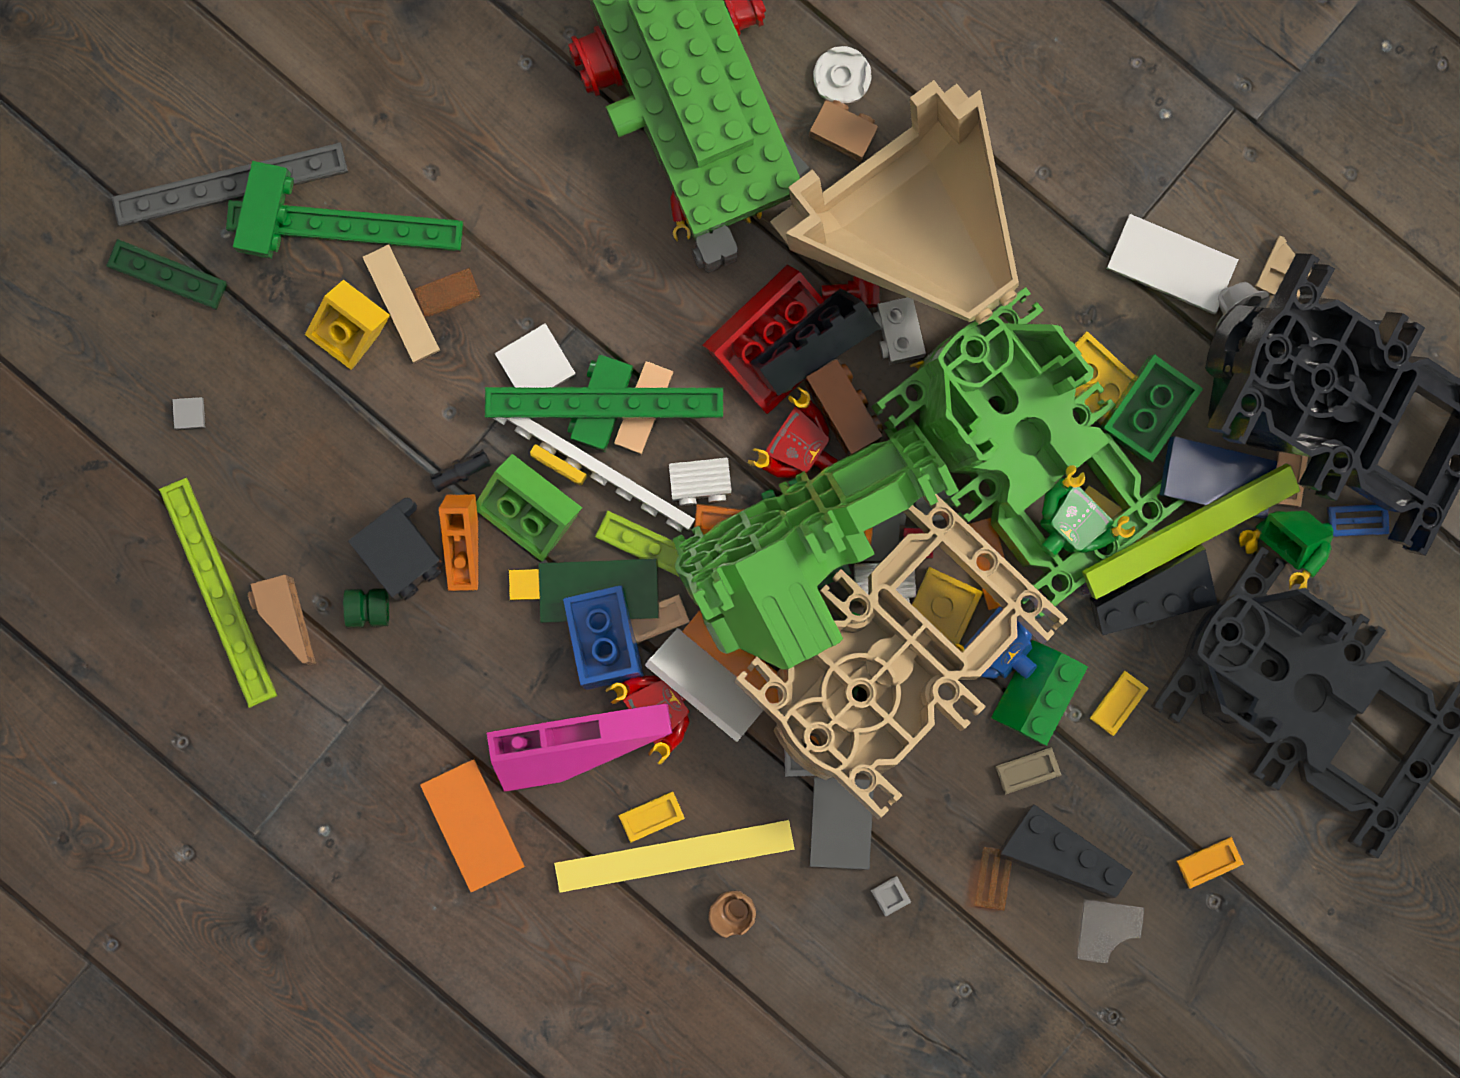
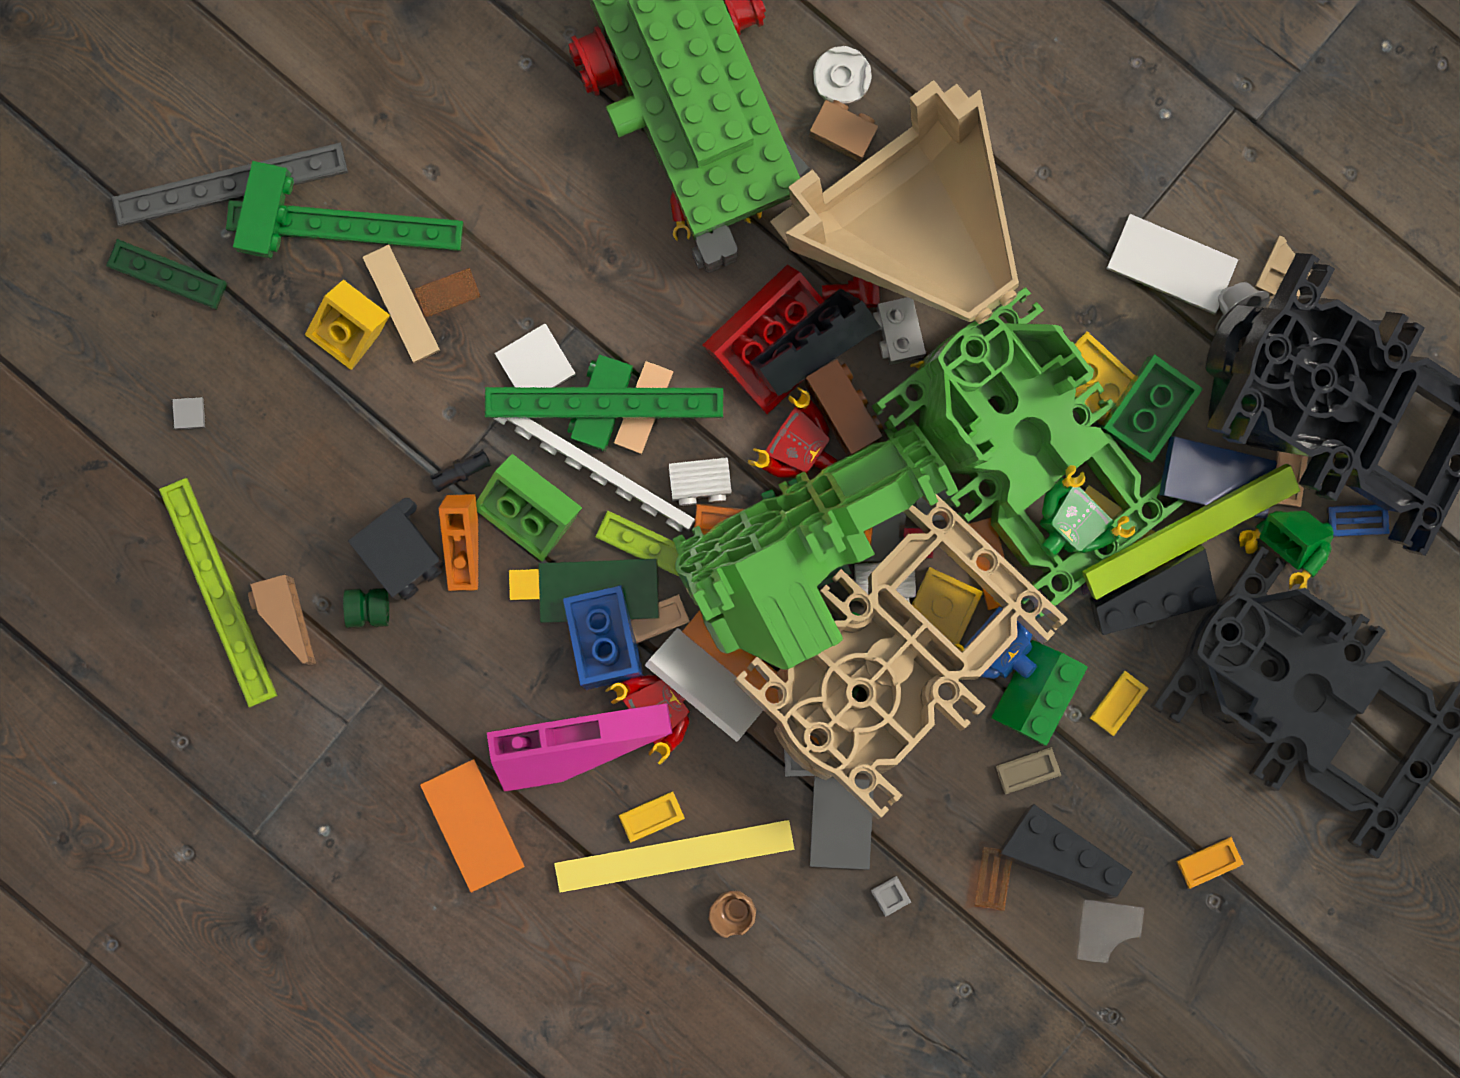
yellow tile [530,444,587,486] -> none

